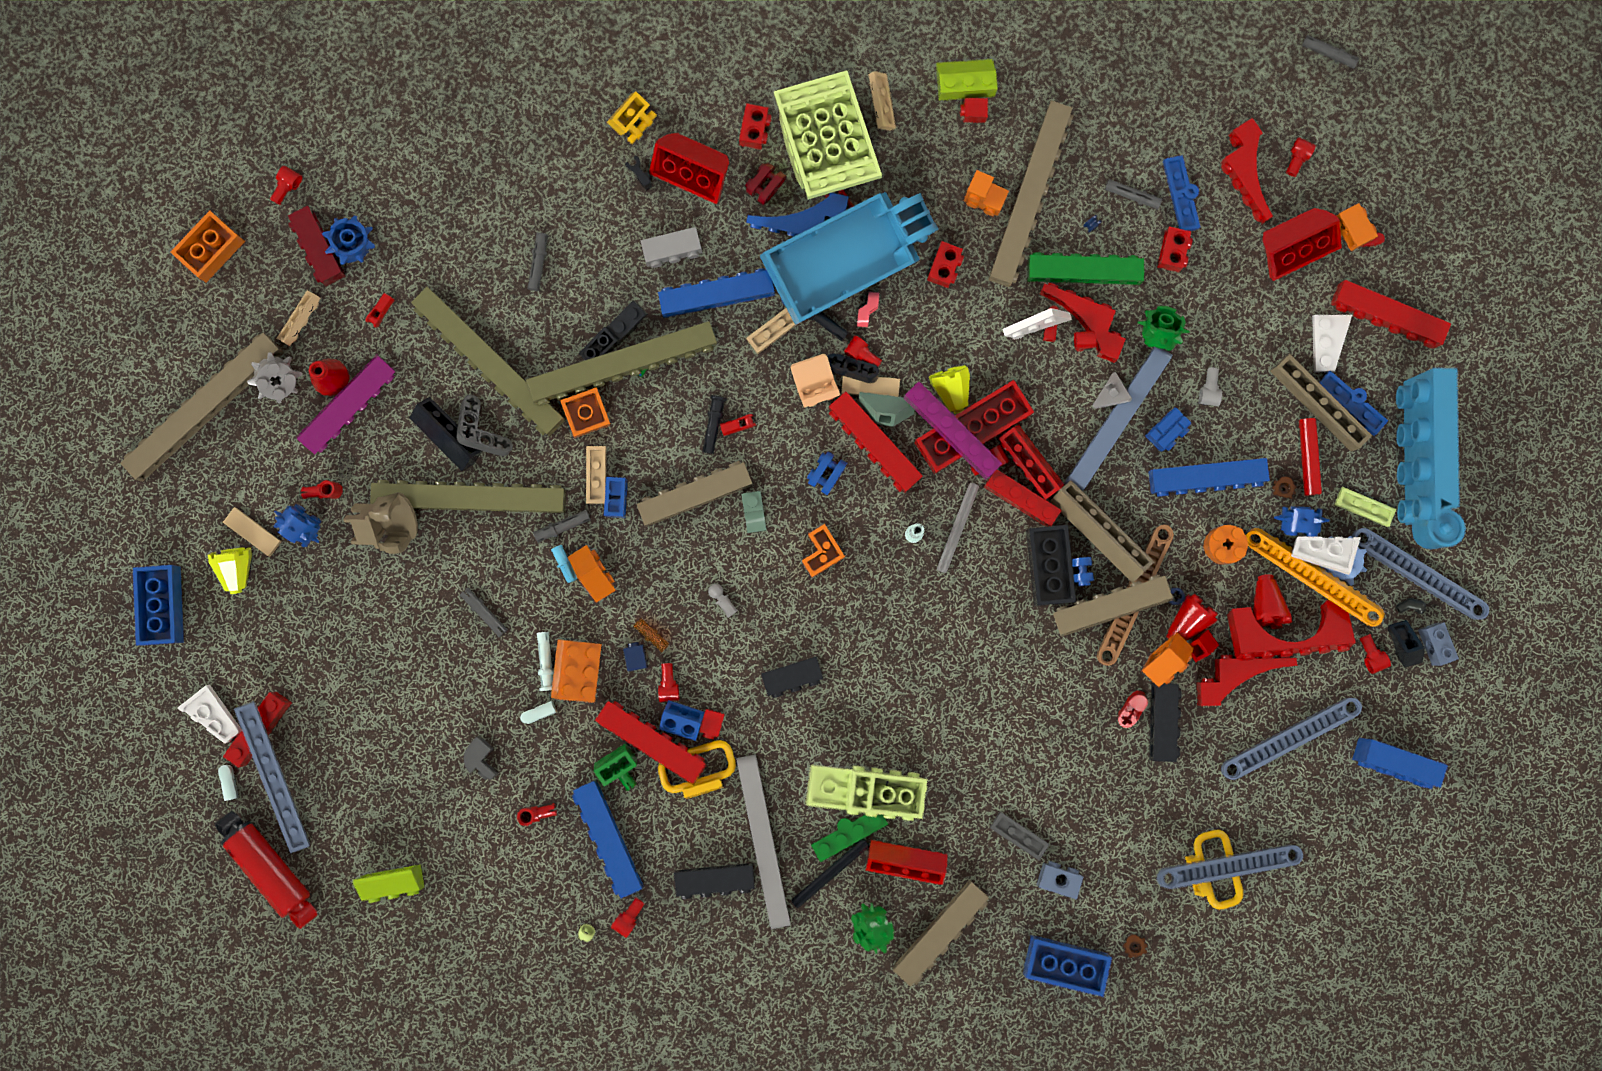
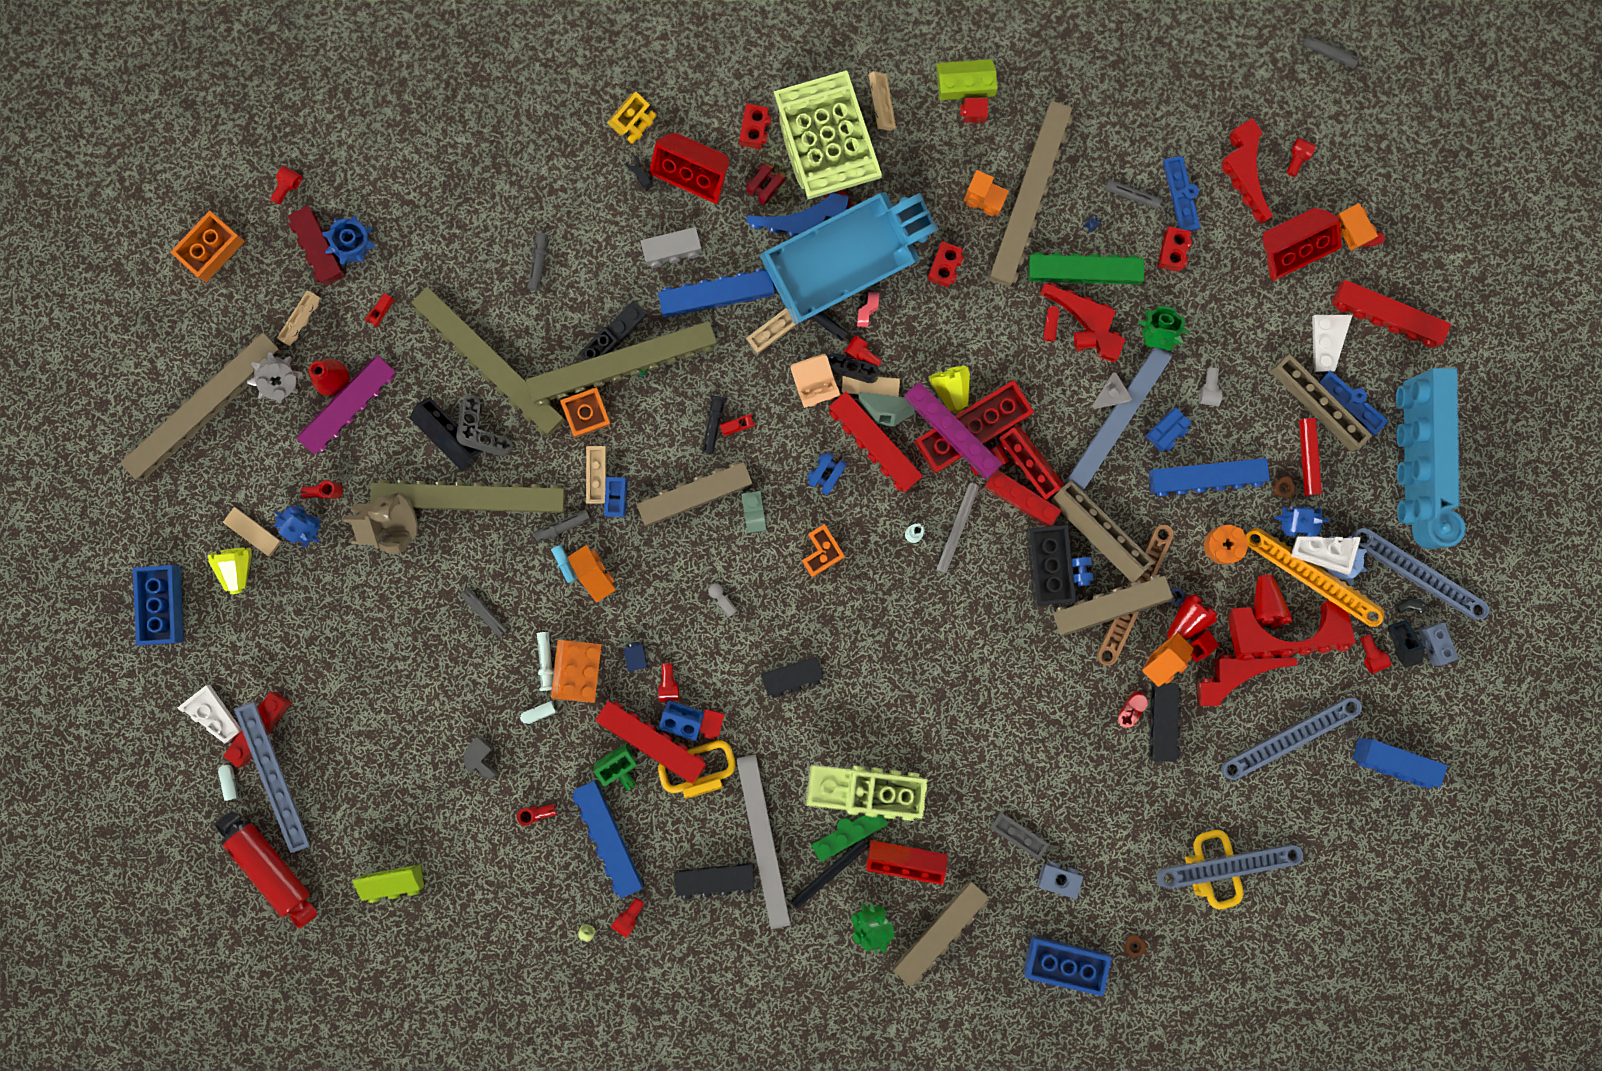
clear orange pin [633,618,670,653] -> none
white wing [1003,308,1072,339] -> none
yellowish green tile [1334,487,1396,527] -> none

